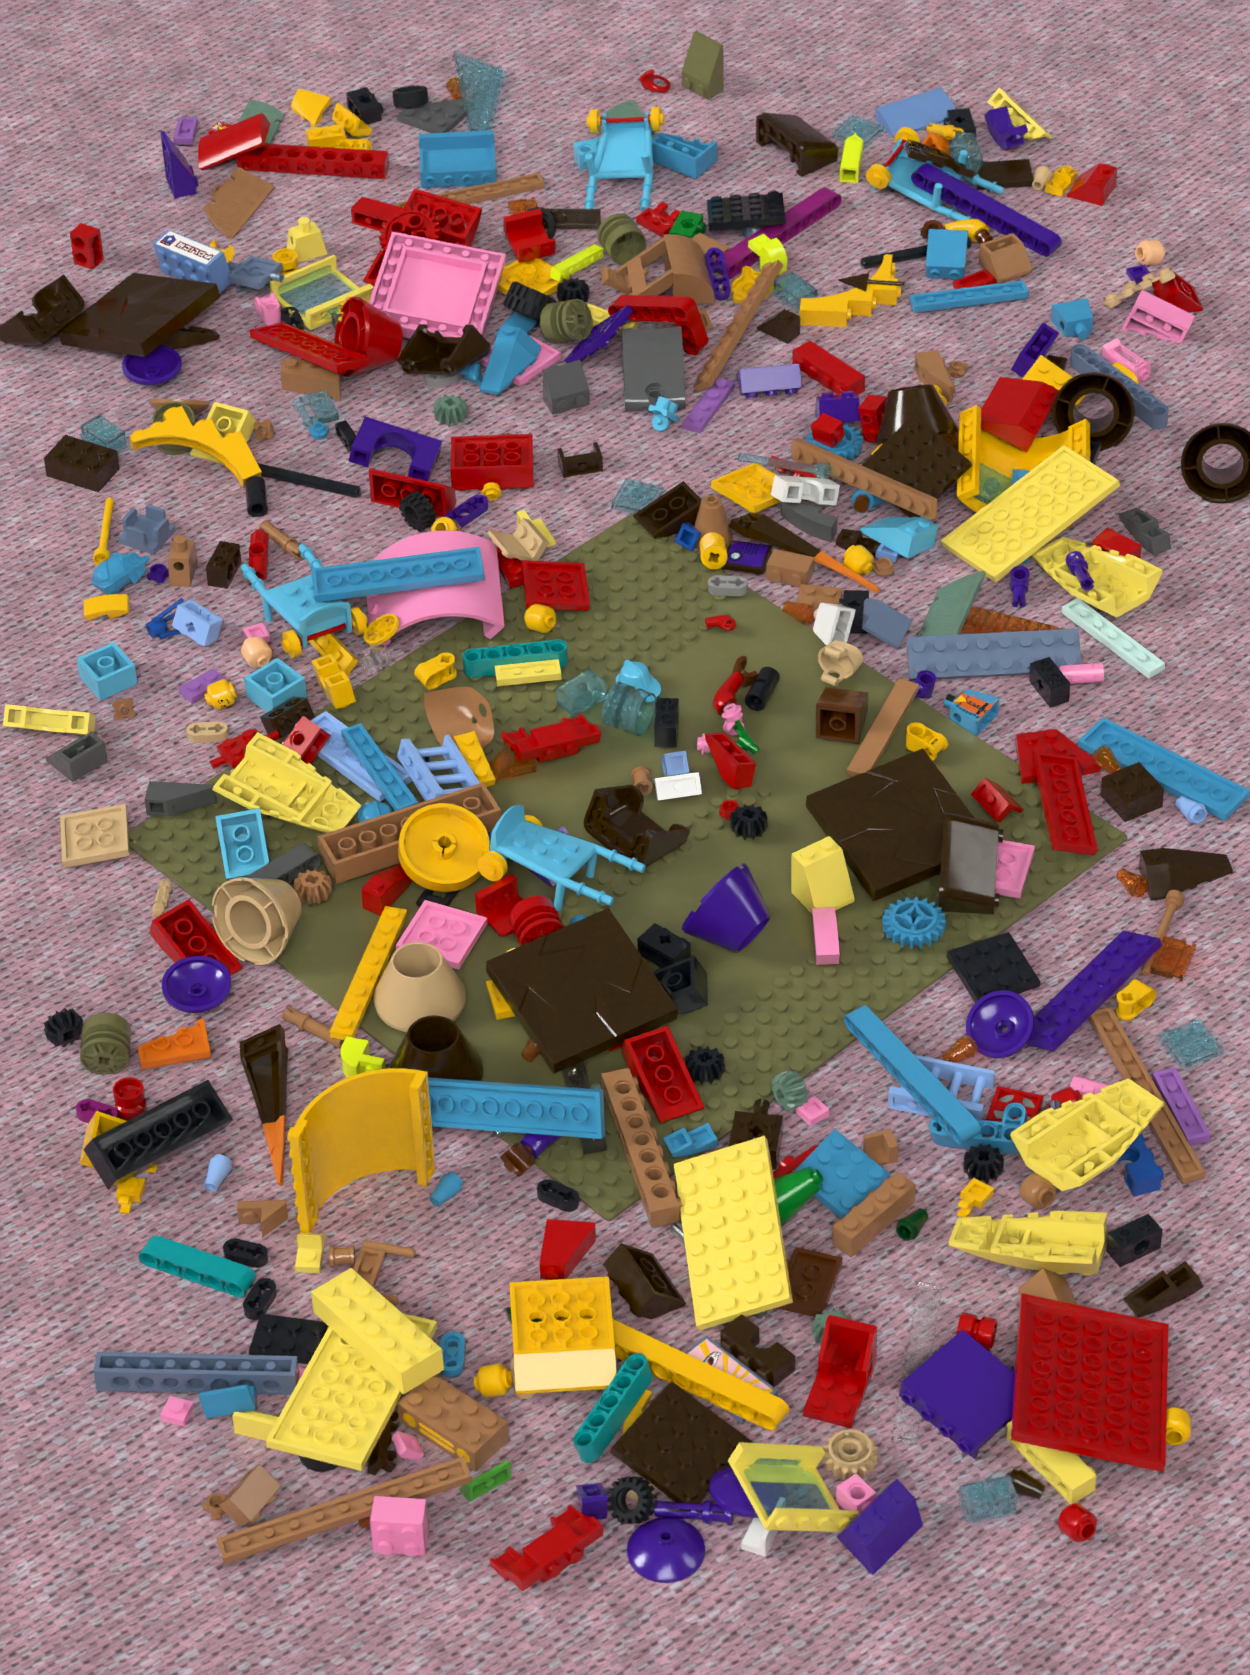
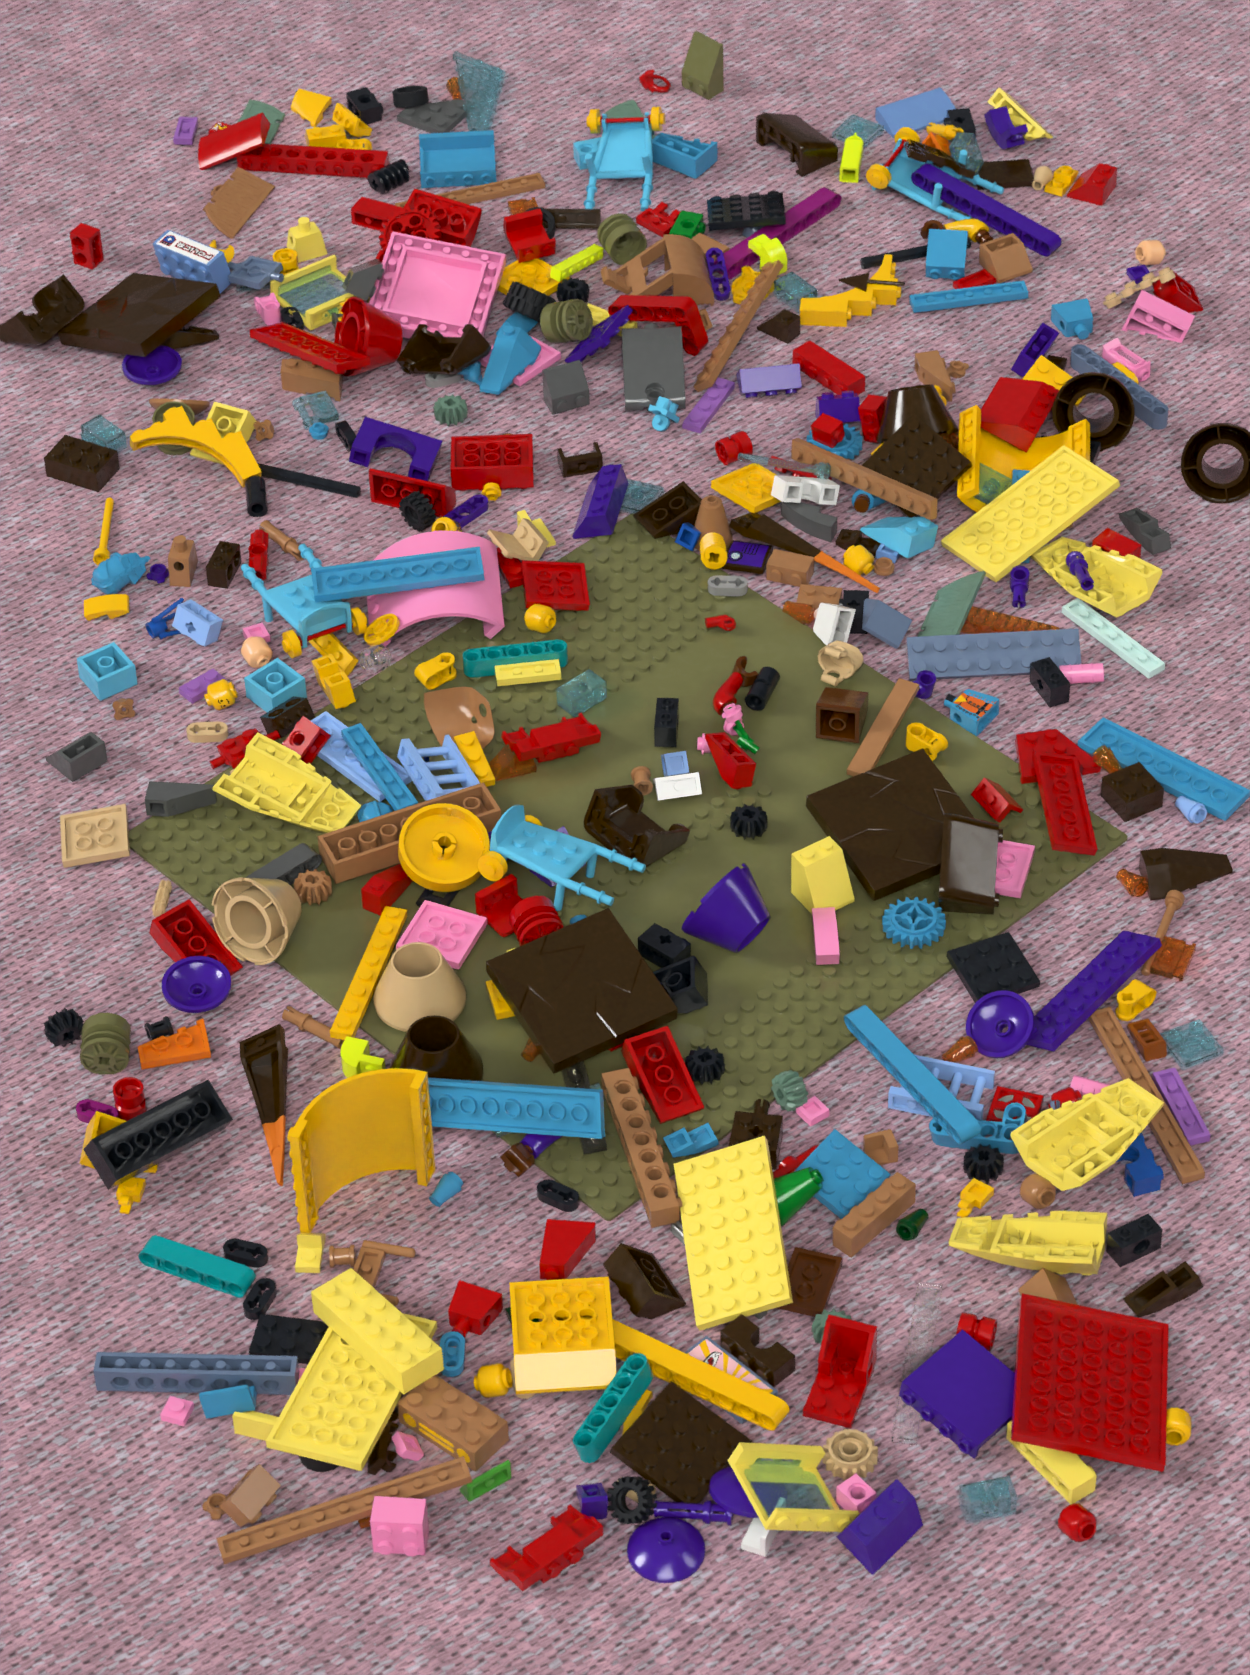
light yellow arch [3,704,96,735] -> none
sand blue panel [118,504,176,555] -> none
dark purple slope [160,131,198,199] -> none
light blue cone [204,1154,232,1191] -> none
medium azure slope [215,808,269,880] -> none
medium nougat slope [237,1200,288,1238] -> none
clear light blue wheel [602,681,656,736] -> none
medium azure piece [615,659,661,701] -> none
red plate [719,800,739,820] -> none
dark brown cone [1005,1468,1046,1500] -> none
none -> black bush [144,1016,174,1041]
none -> dark grey slope [342,259,384,301]
none -> black piece [368,159,410,194]
none -> red torso [448,1280,503,1338]
none -> dark purple slope [572,464,629,539]
none -> red wheel [715,431,753,465]
none -> dark orange slope [1127,1018,1167,1062]

